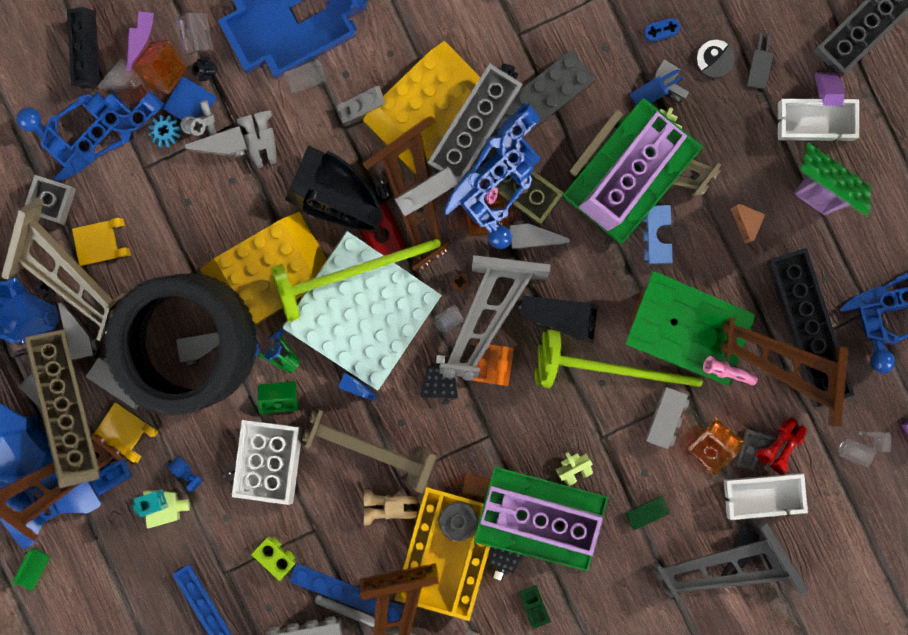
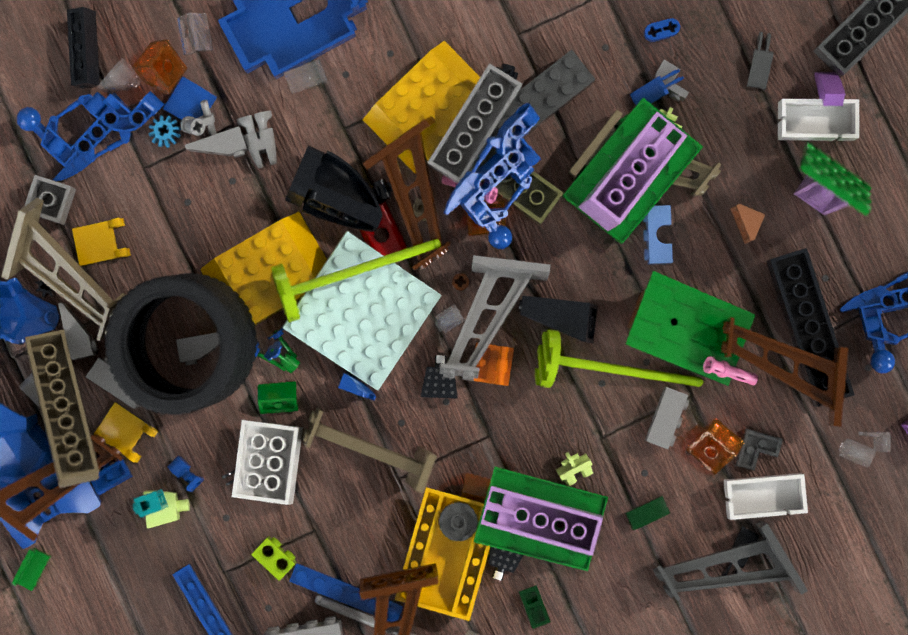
medium lavender slope [126,11,154,71] -> none
black gear [192,57,216,81] -> none
light grey plate [336,86,386,124] -> none
tan piece [364,489,417,526] -> none
light grey slope [395,166,458,216] -> none
light grey slope [509,221,570,250] -> none
tile [696,40,735,78] -> none
red piece [755,417,807,475] -> none

